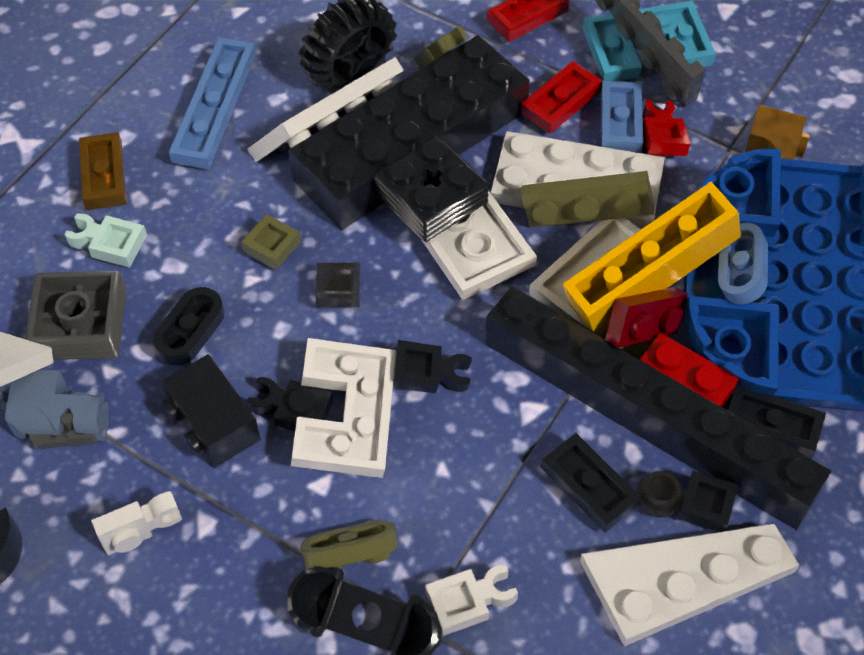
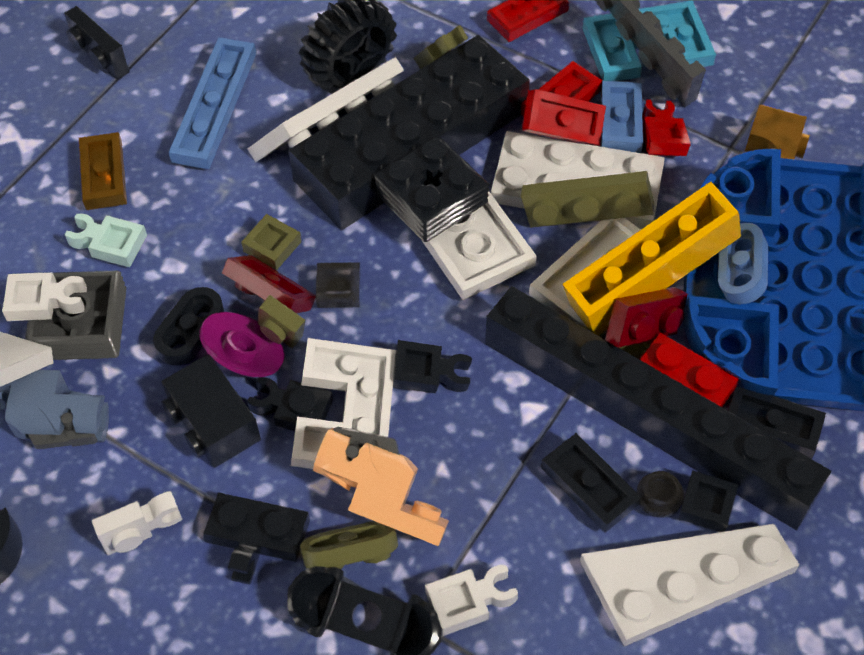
none -> white plate [2,272,87,321]
none -> black plate [64,6,129,80]
none -> magenta dish [200,312,284,377]
none -> black plate [203,493,310,585]
none -> dark red plate [222,255,317,313]
none -> olive plate [258,295,306,349]
none -> light nougat plate [313,427,449,546]
none -> red plate [522,89,606,146]

